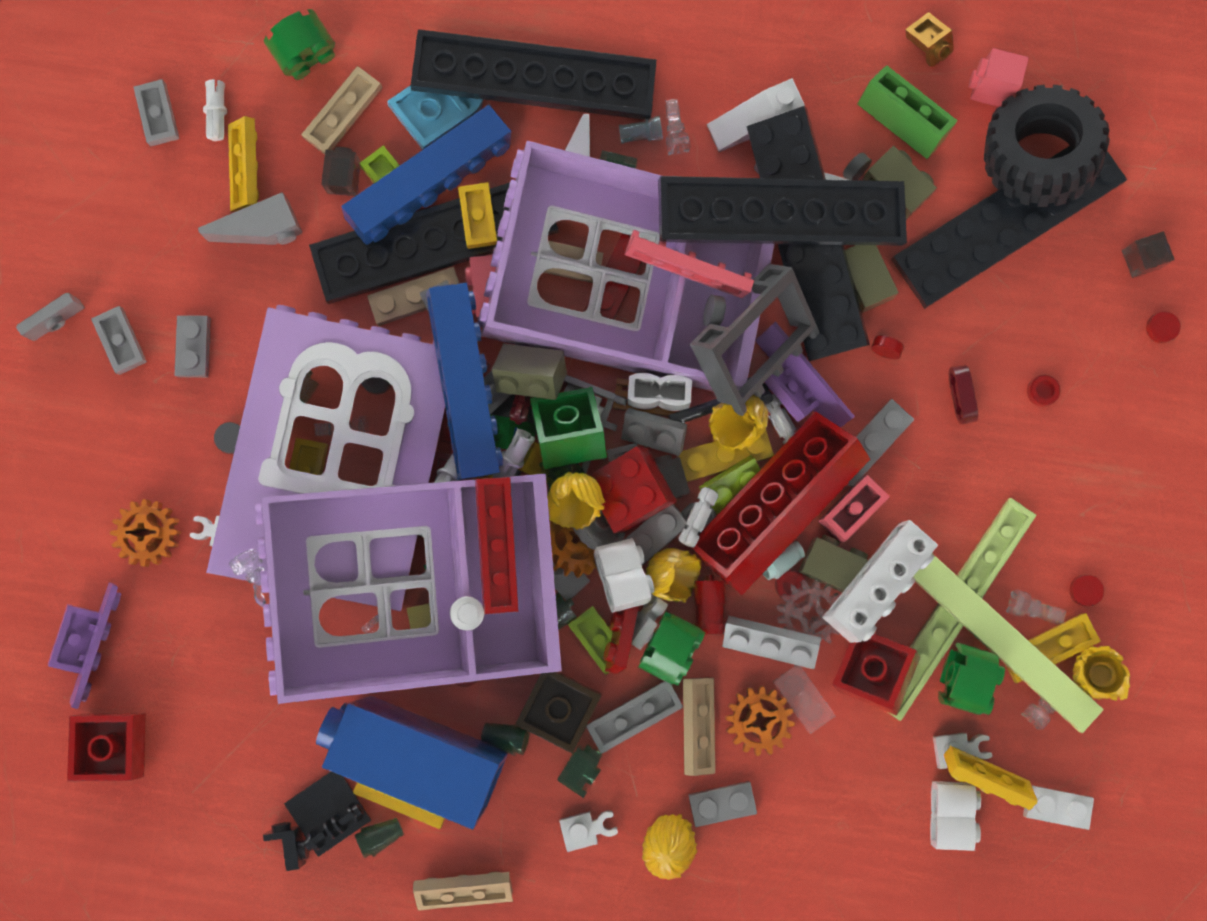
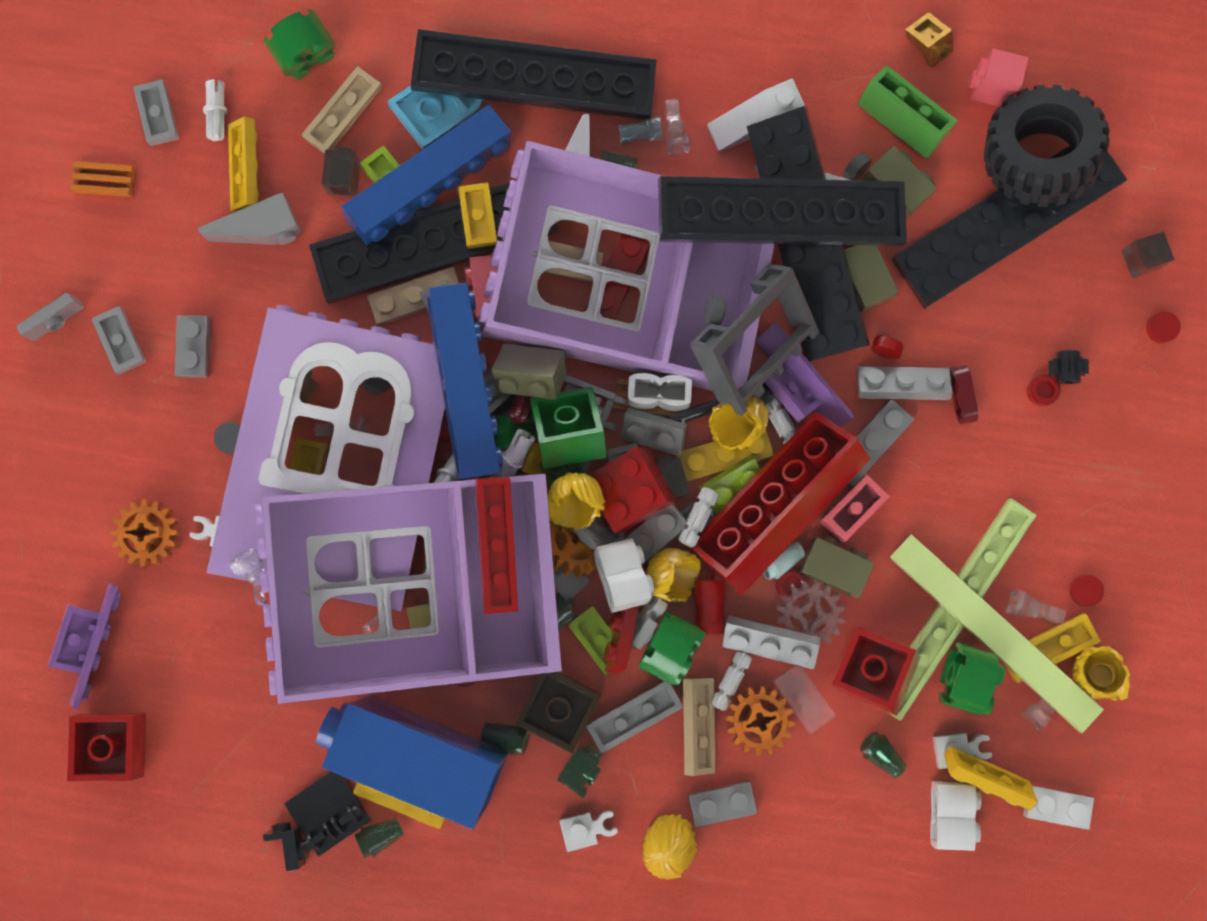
tan plate [413,872,513,910] -> none
white plate [450,596,484,631] -> none
coral hinge [624,230,754,298] -> none
white brick [822,520,938,643] -> none
none -> orange tile [69,161,136,198]
none -> white axle [712,651,752,711]
none -> light grey plate [856,366,953,400]
none -> cone [860,732,907,778]
none -> black gear [1049,350,1089,384]

